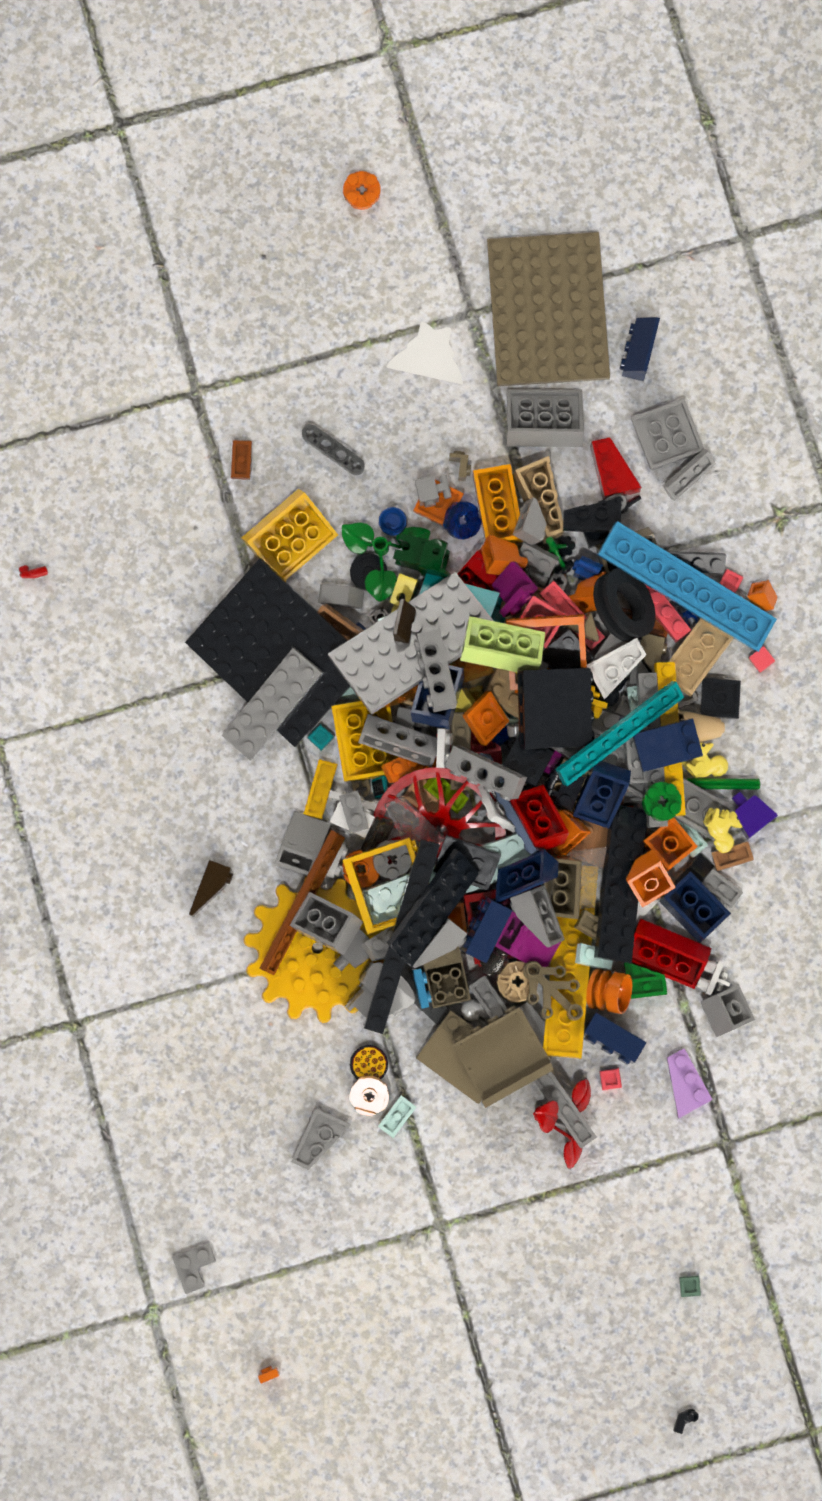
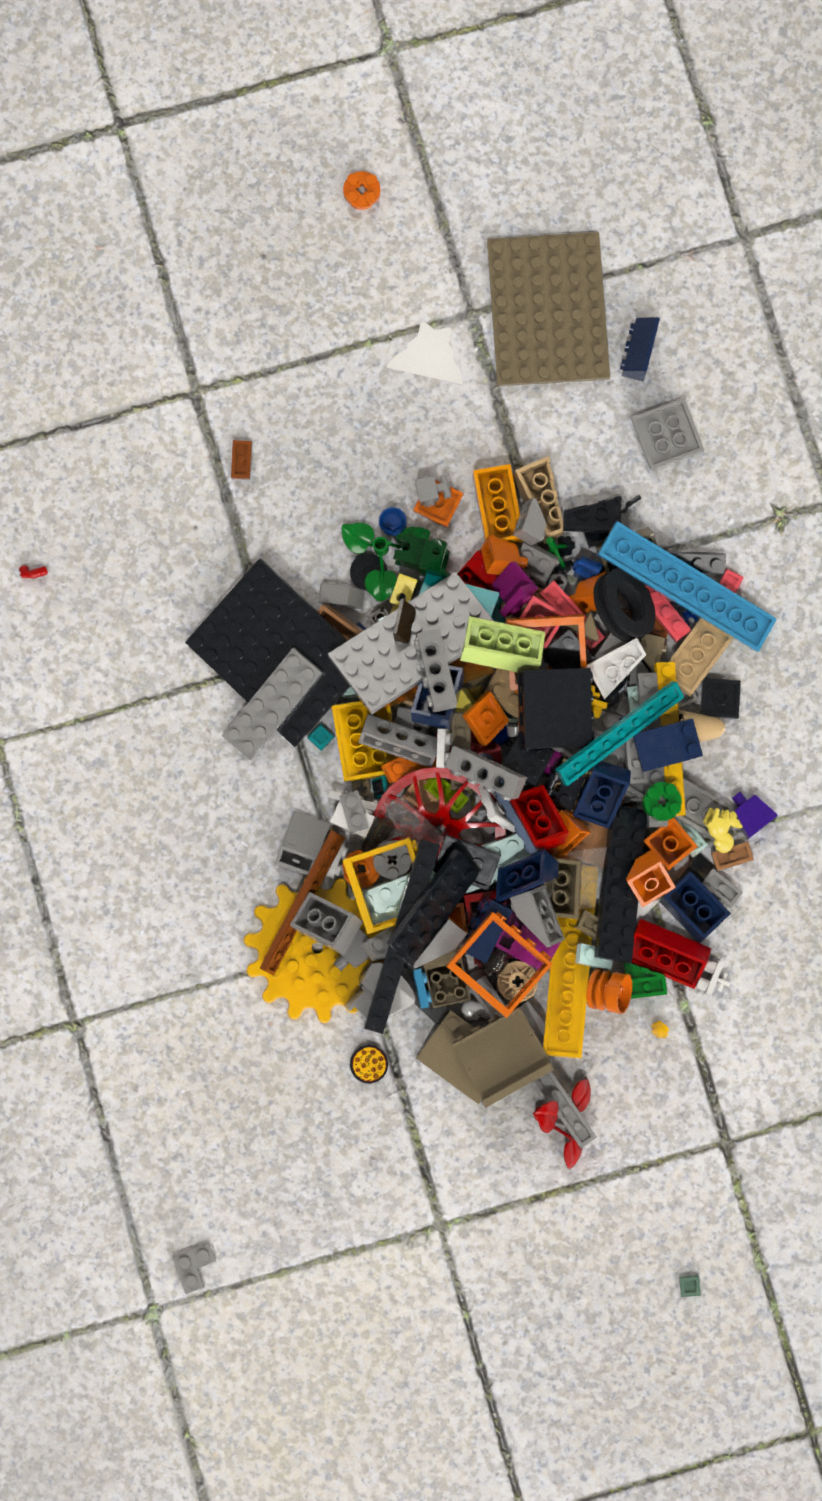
dark brown slope [189,860,234,917] -> none
yellow slope [241,489,338,581] -> none
orange plate [258,1366,280,1384] -> none
light grey wing [291,1108,351,1170] -> none
dark grey beam [302,424,365,475] -> none
yellow tile [303,759,338,820] -> none
plate [350,1076,389,1116] -> none
light aqua plate [378,1095,416,1138] -> none
clear blue plate [443,501,481,540] -> none
dark tan bracket [449,451,471,481] -> none
light grey slope [507,389,584,447] -> none
dark tan plant [523,961,583,1021] -> none
dark blue brick [584,1013,647,1065] -> none
red wedge [590,437,642,500] -> none
coral tile [599,1068,622,1090] -> none
light grey plate [663,449,716,501] -> none
lavender wing [667,1048,713,1119] -> none
black arm [673,1409,699,1434] -> none
light yellow animal [682,742,728,778] -> none
green axle [686,778,761,790] -> none
light grey slope [701,984,755,1037] -> none
orange panel [747,580,777,611] -> none
coral tile [748,646,775,673] -> none
none -> orange window [445,911,553,1018]
none -> yellow plate [651,1021,669,1038]

